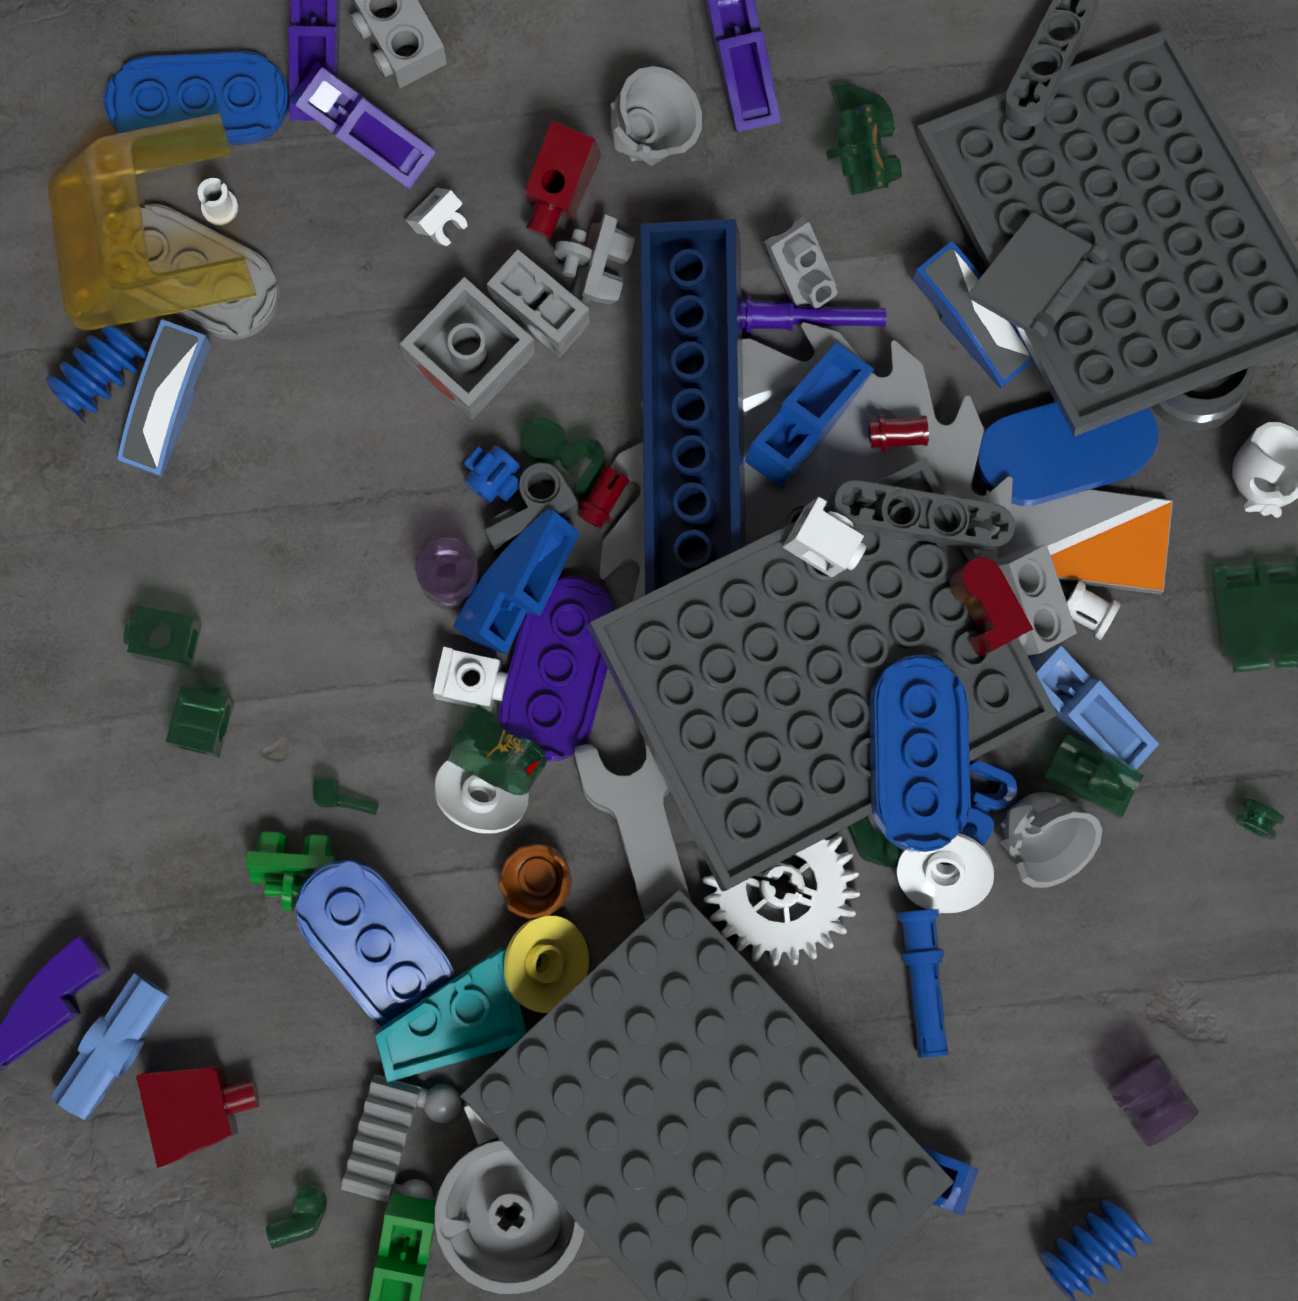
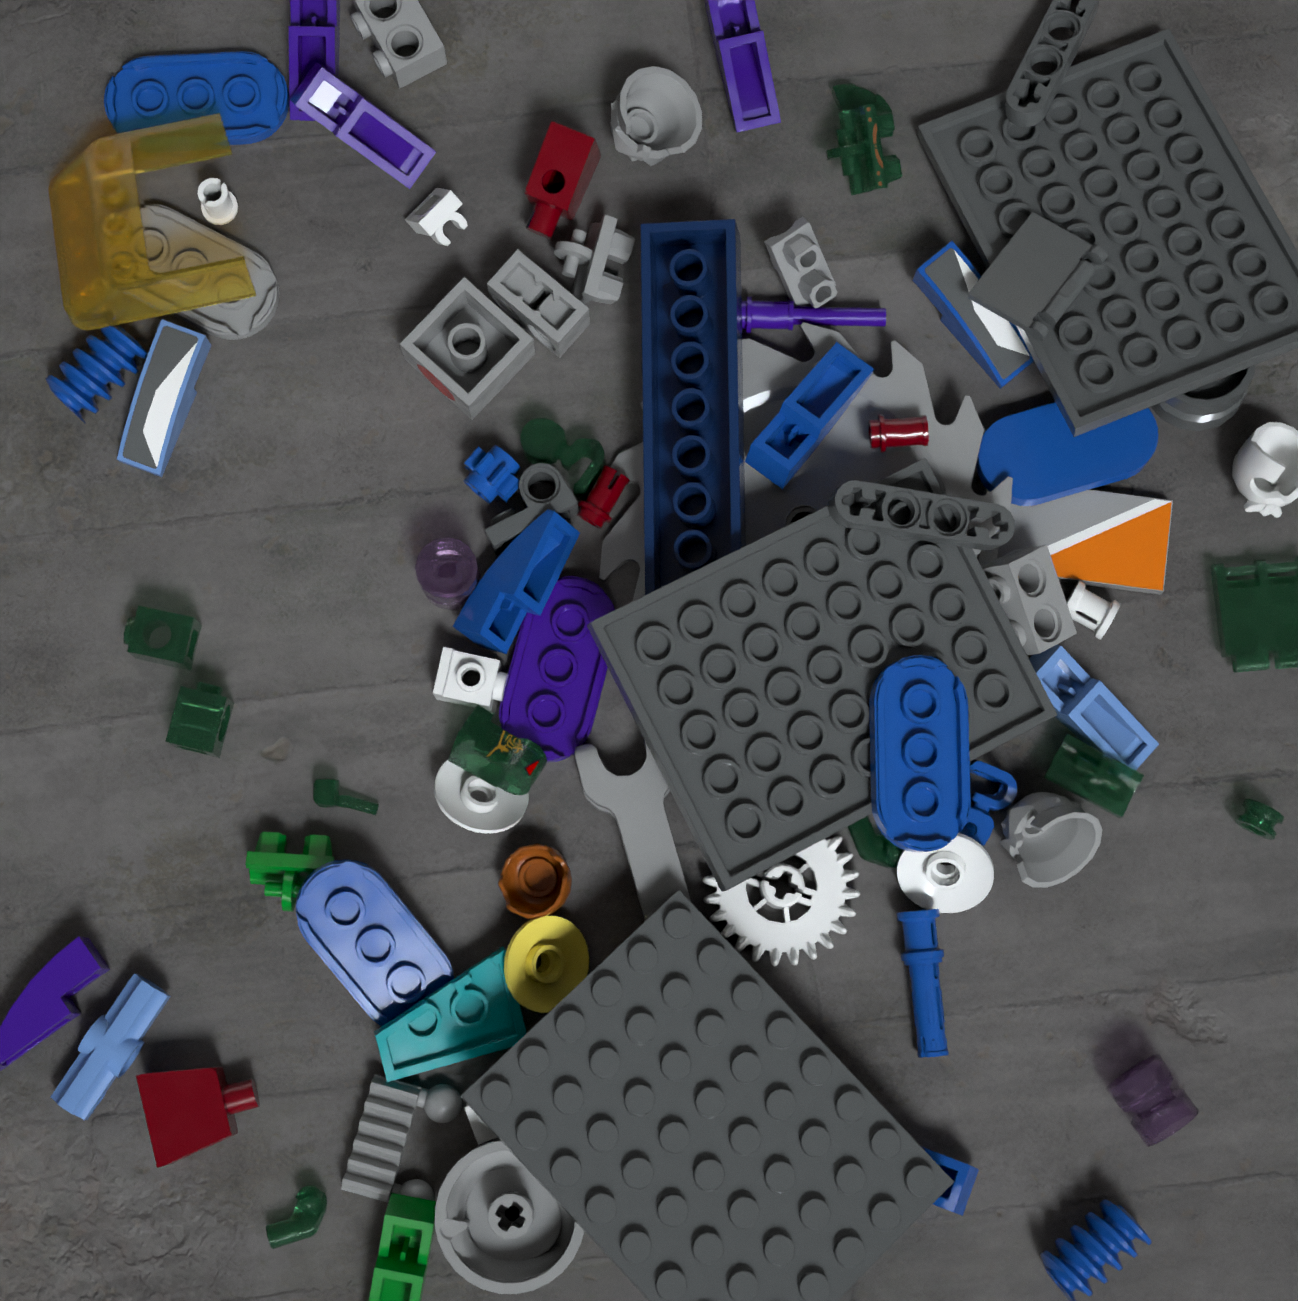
white brick [783,497,866,578] -> none
dark red leg [950,557,1033,657] -> none

